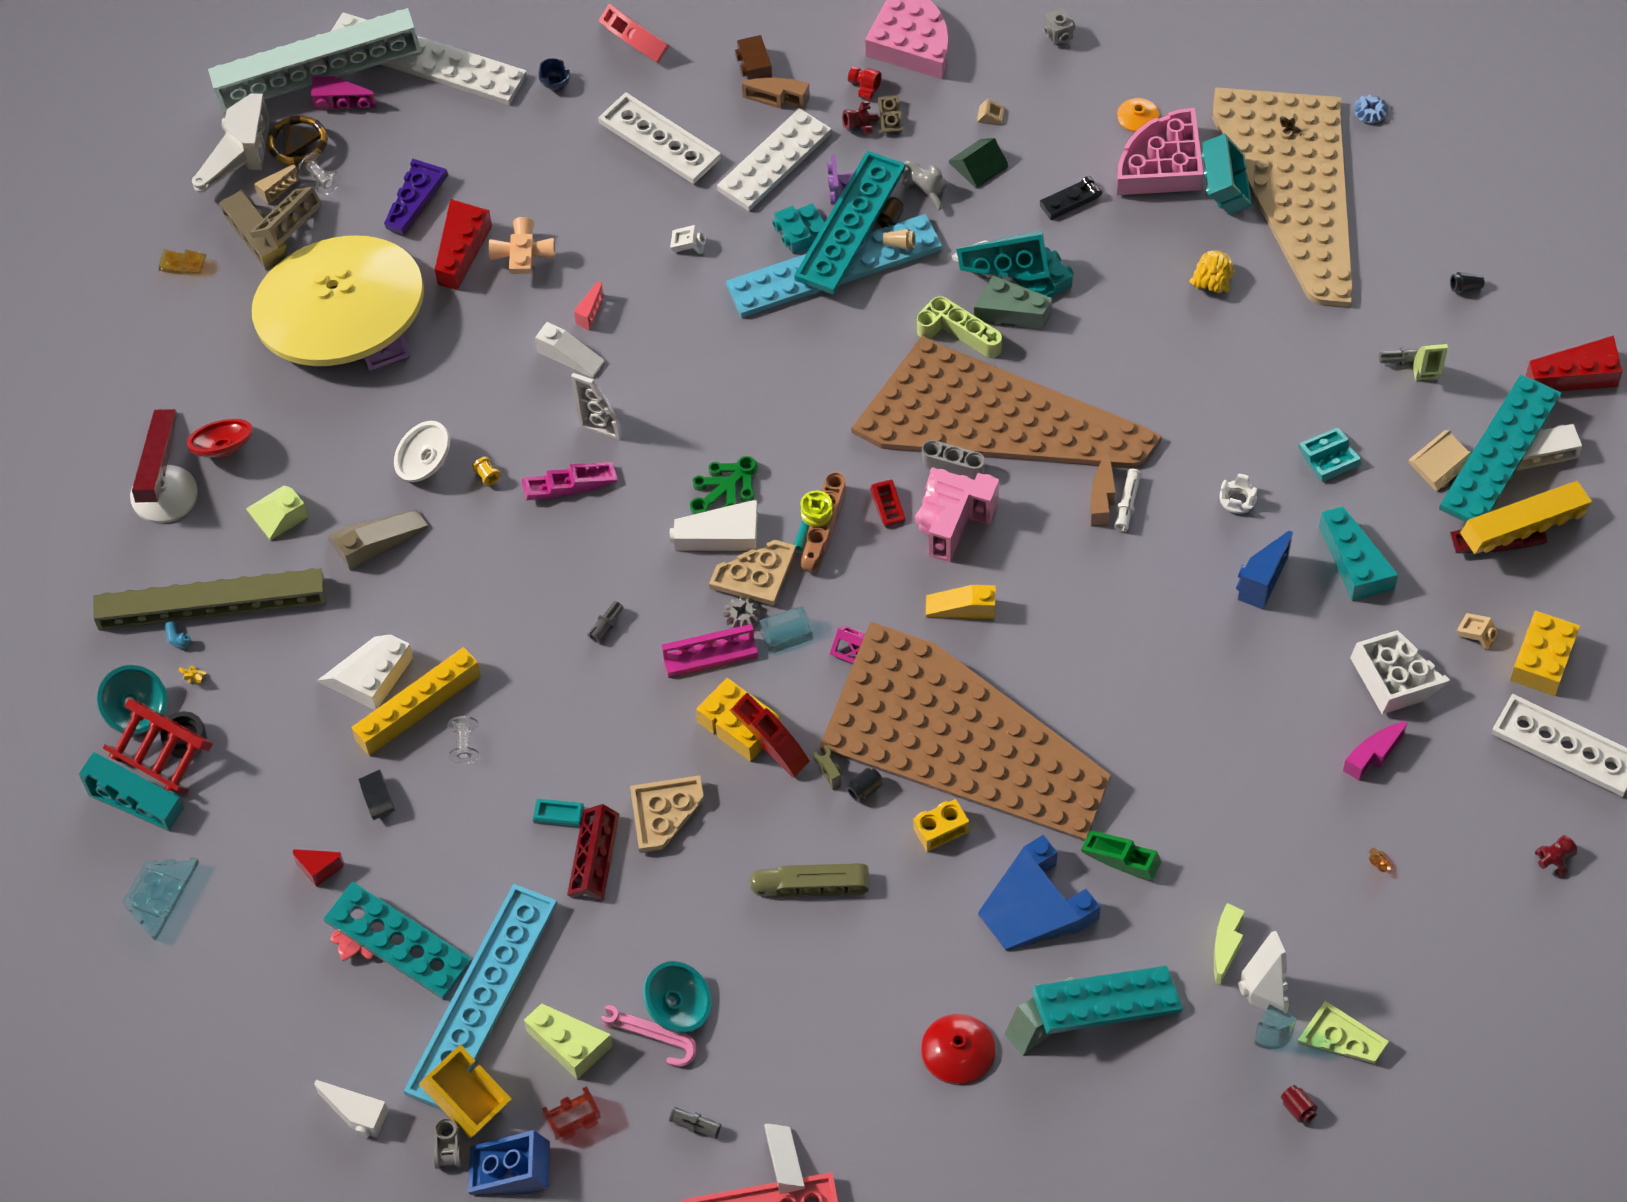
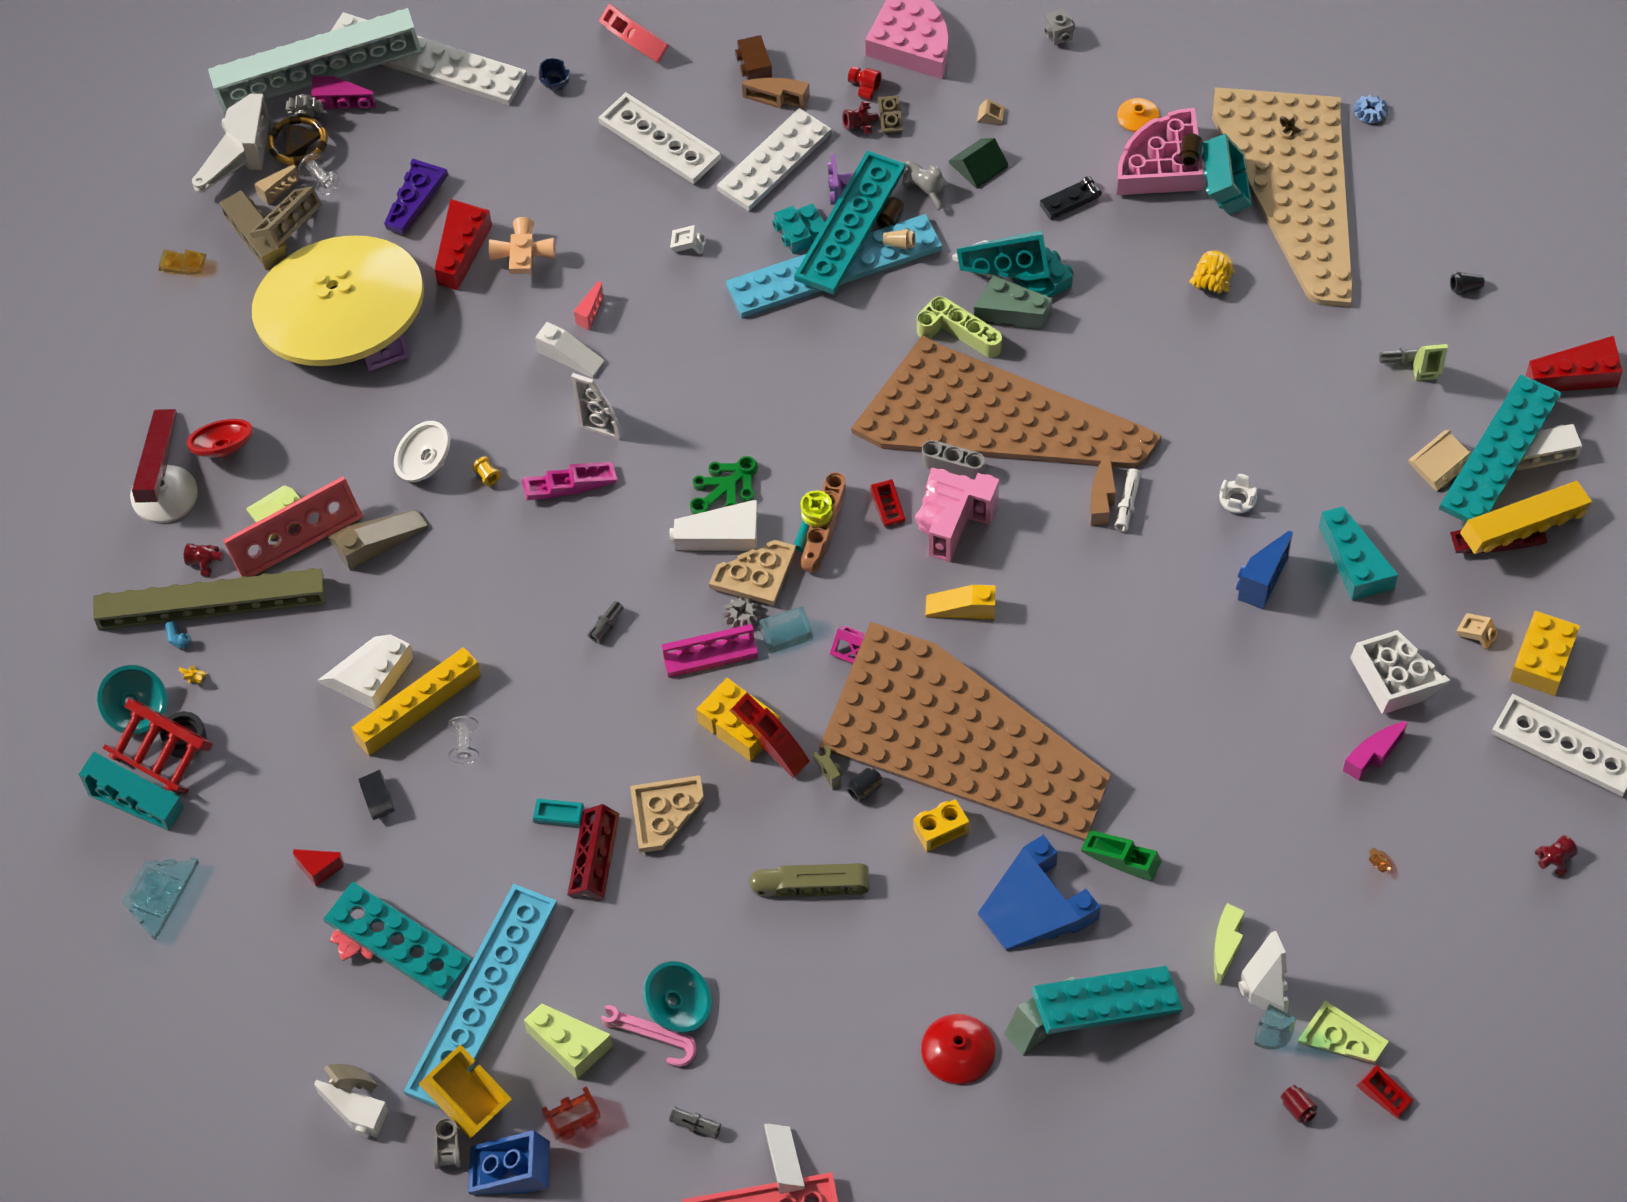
teal slope [1298,427,1361,482] -> none
none -> dark red piece [183,543,224,577]
none -> coral plate [223,477,363,577]
none -> light grey gear [286,94,324,118]
none -> dark tan slope [323,1064,377,1092]
none -> dark brown brick [1179,133,1203,167]
none -> red slope [1356,1065,1414,1118]

